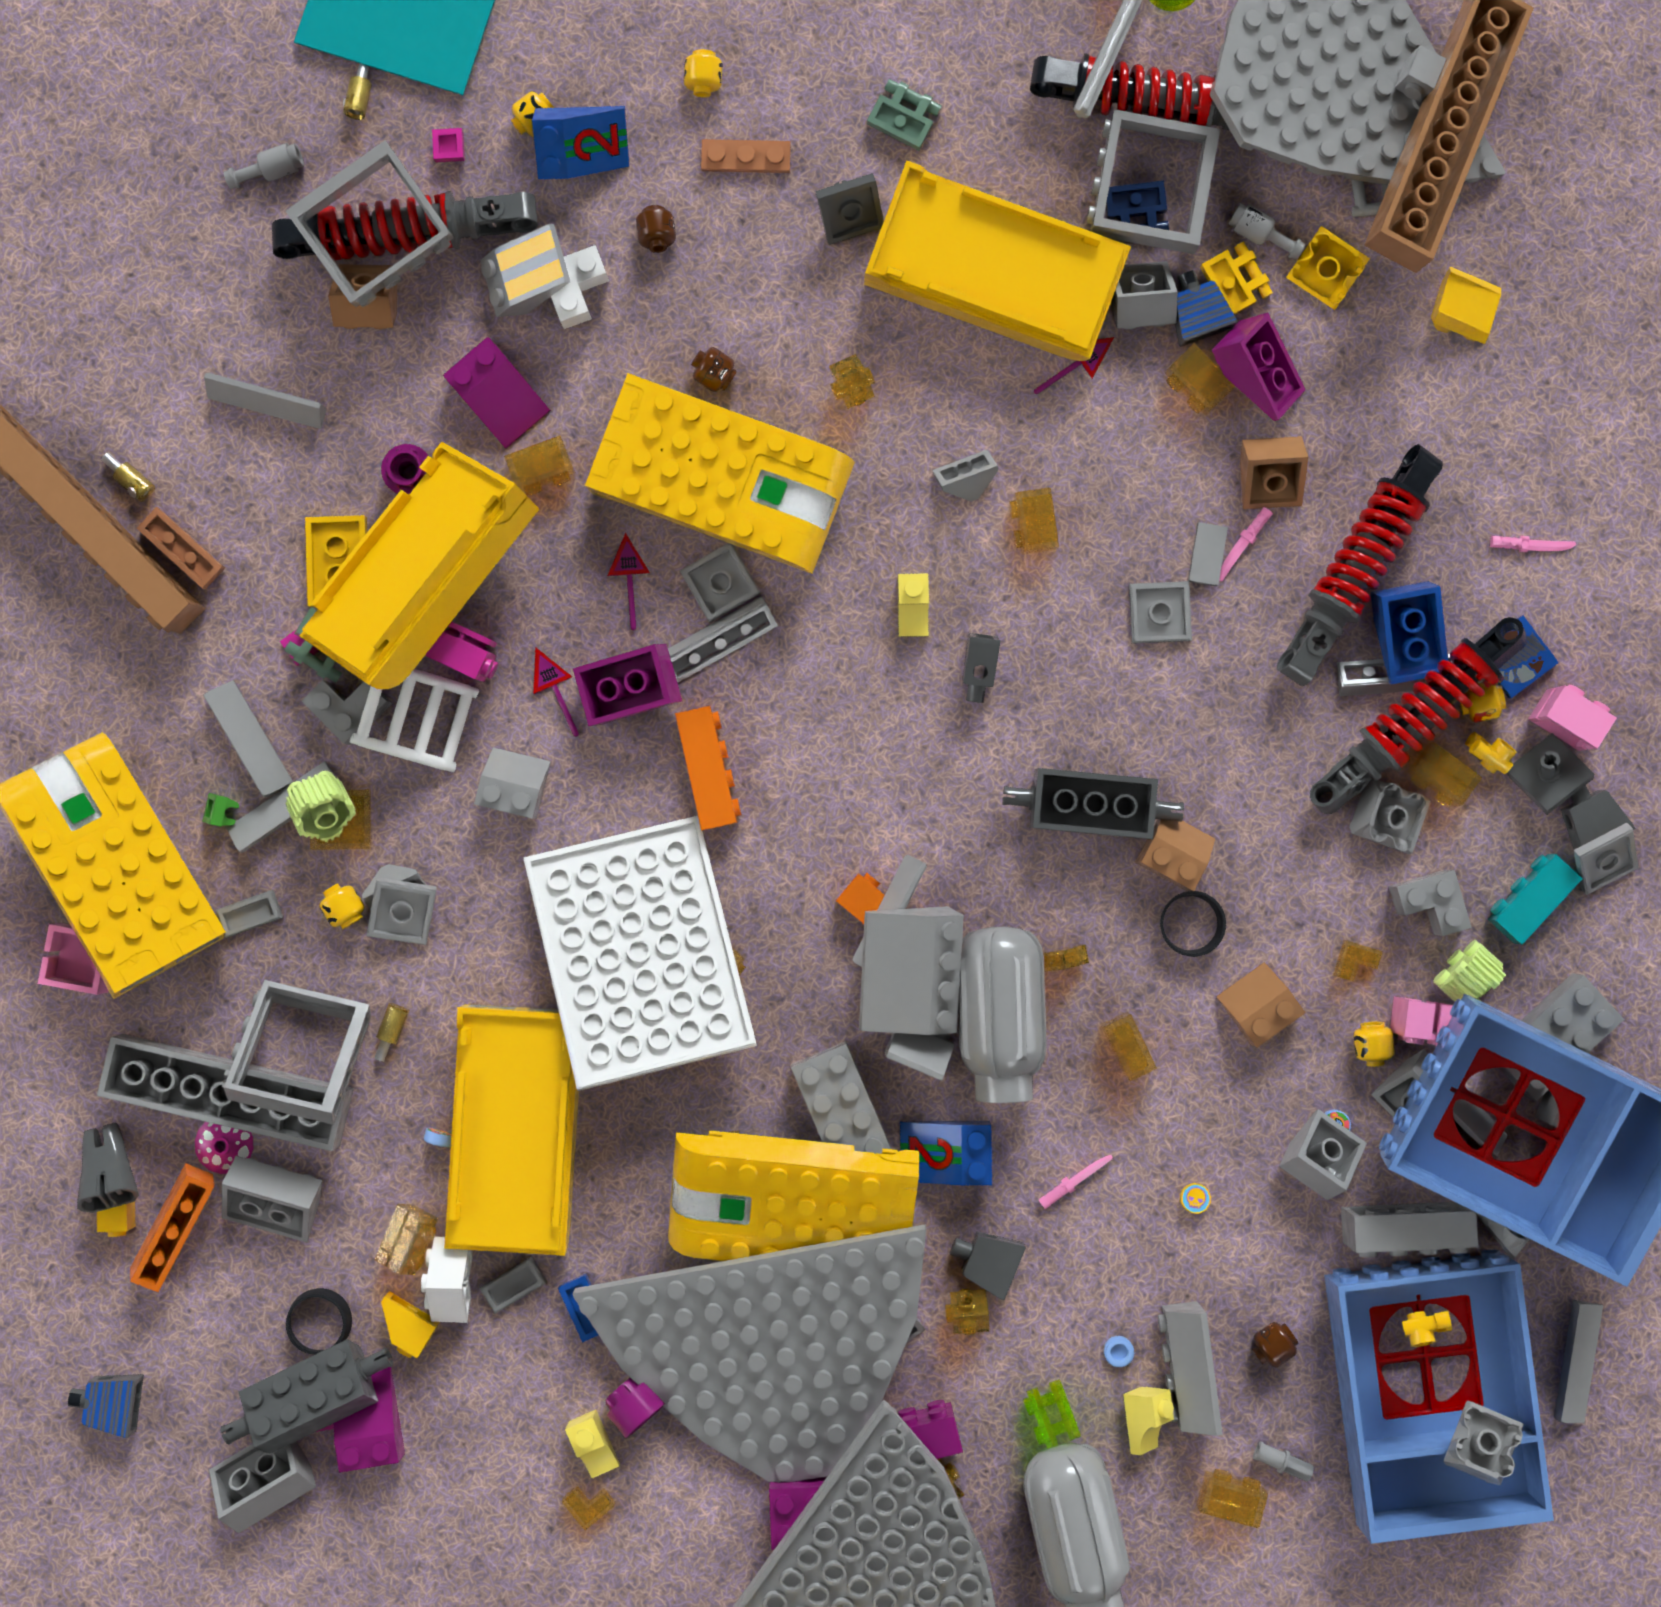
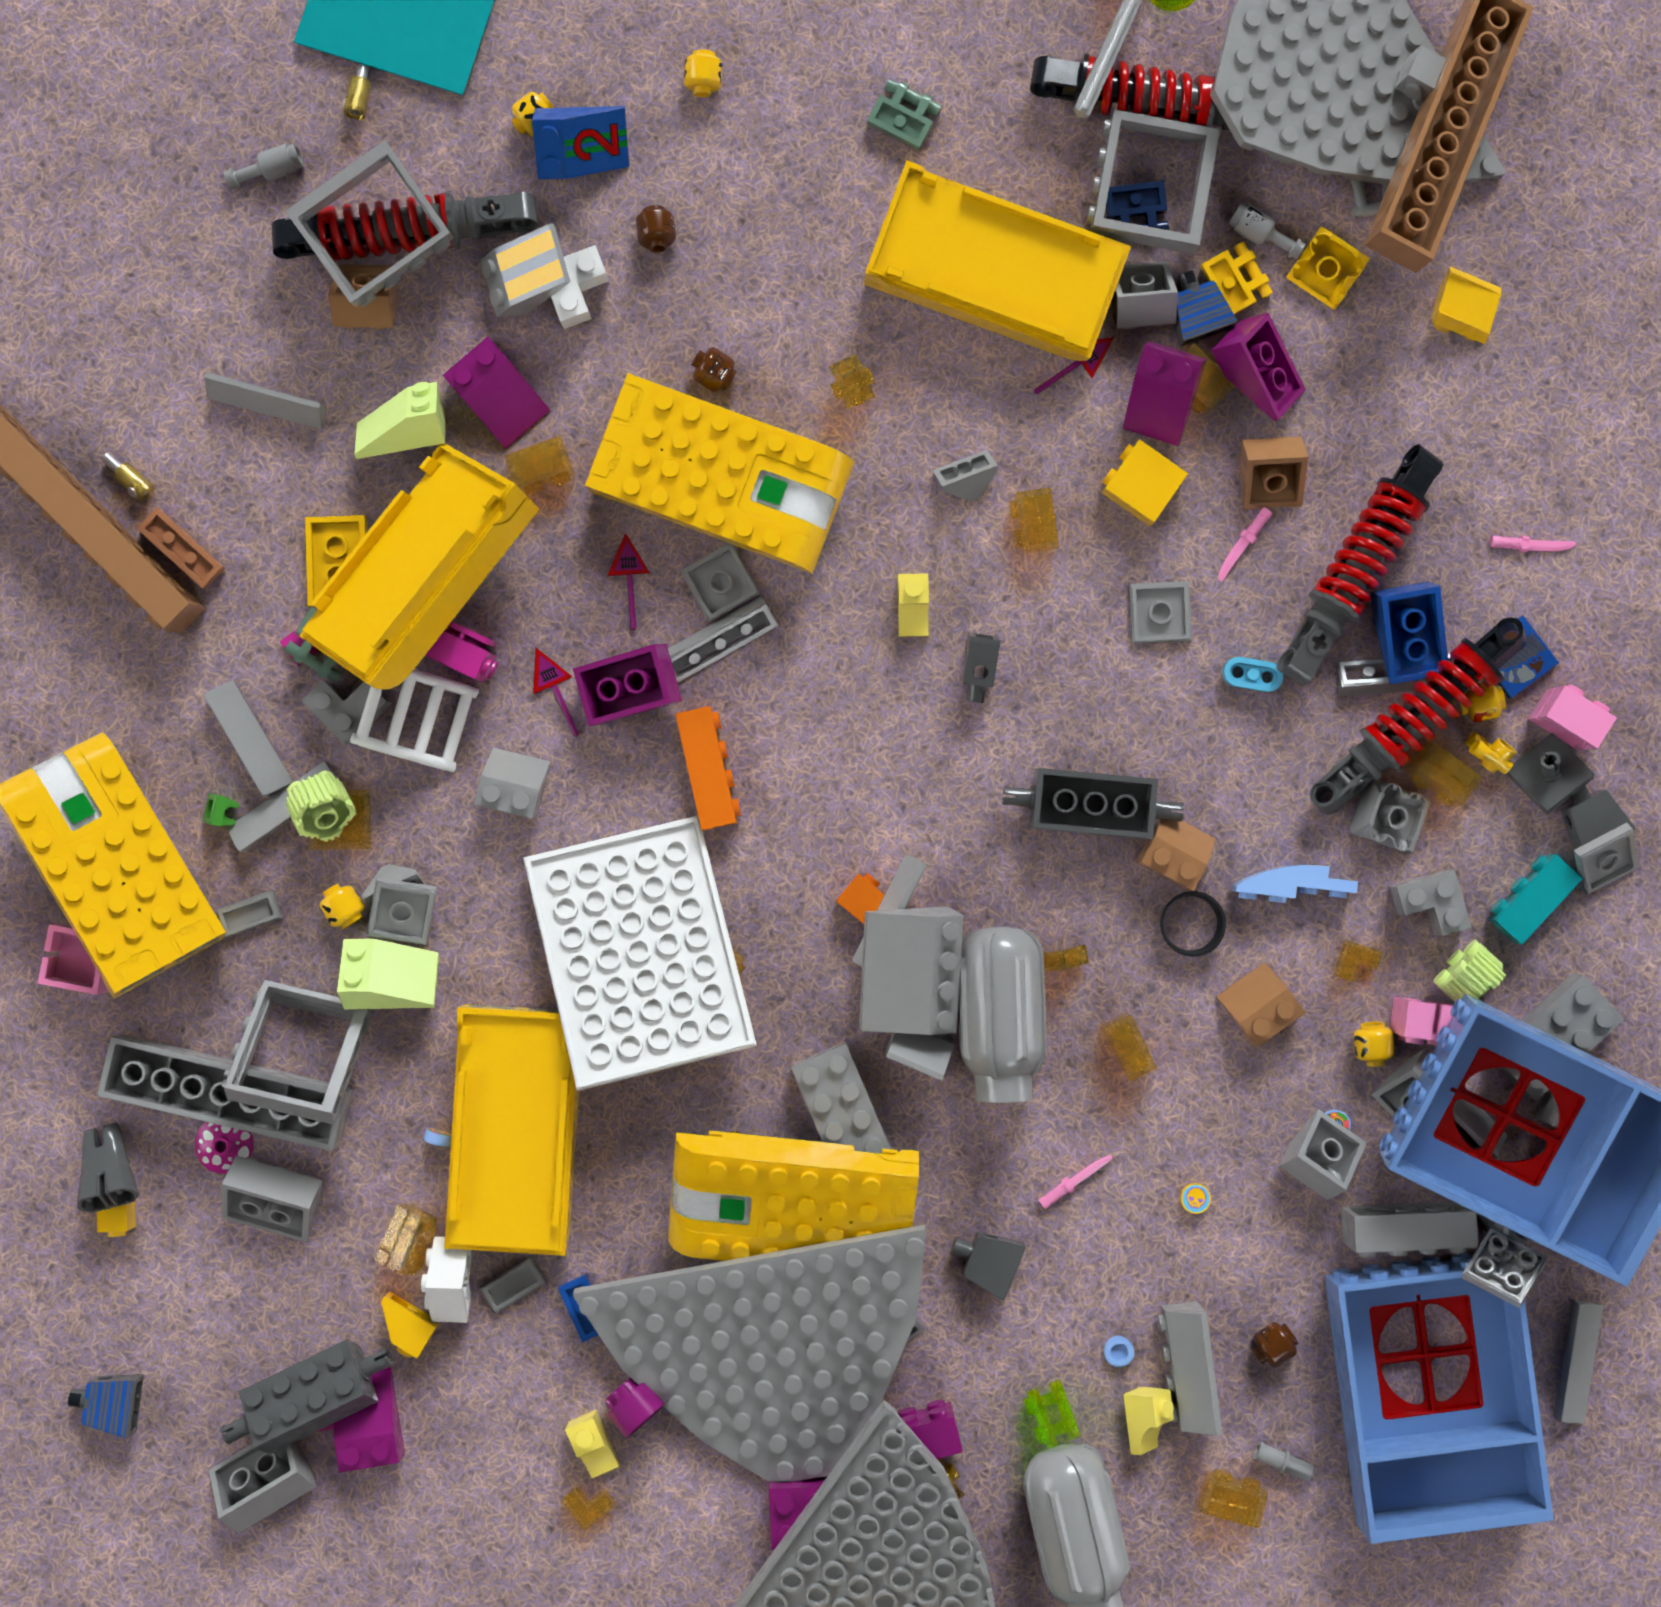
orange brick [130,1163,215,1292] -> none
black tyre [286,1288,352,1355] -> none
clear yellow piece [374,1003,410,1062] -> none
magenta piece [381,444,429,494] -> none
dark pink plate [432,128,465,163] -> none
nougat plate [701,139,791,173] -> none
dark grey tile [815,173,884,245] -> none
blue slope [900,1121,992,1186] -> none
clear yellow brick [945,1289,989,1335] -> none
light grey tile [1188,522,1228,587] -> none
yellow plate [1402,1311,1452,1347] -> none
light grey slope [1443,1401,1524,1485] -> none
none -> yellowish green slope [337,939,439,1010]
none -> yellowish green slope [354,382,446,459]
none -> yellow piece [1102,439,1188,527]
none -> magenta slope [1122,341,1207,446]
none -> medium azure plate [1222,657,1283,692]
none -> light blue slope [1231,865,1358,903]
none -> light grey tile [1462,1228,1548,1308]

